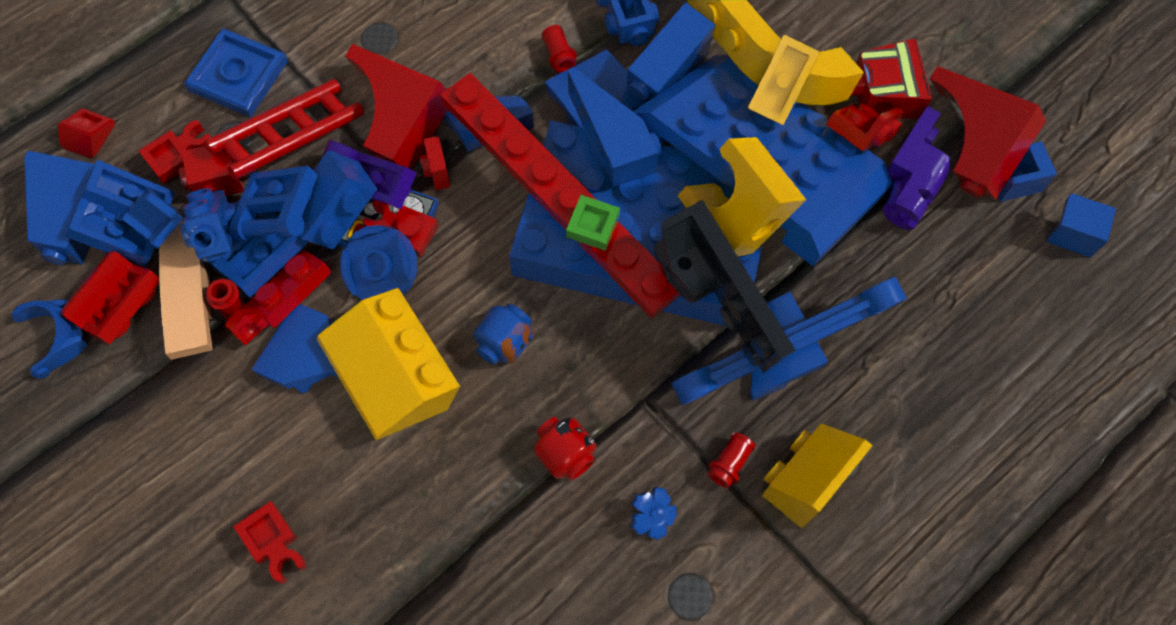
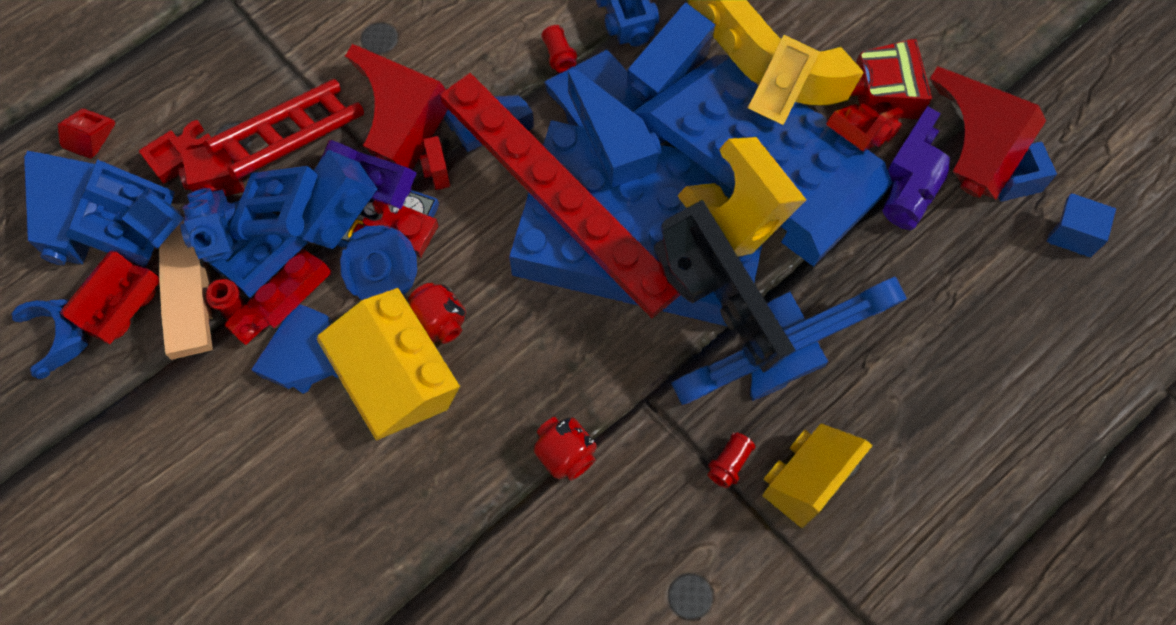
blue tile [184,28,288,117] -> none
red plate [233,501,307,584] -> none
blue head [473,304,534,365] -> none
bright green plate [566,195,620,251] -> none
blue plant [630,487,677,540] -> none
none -> red head [408,283,466,344]

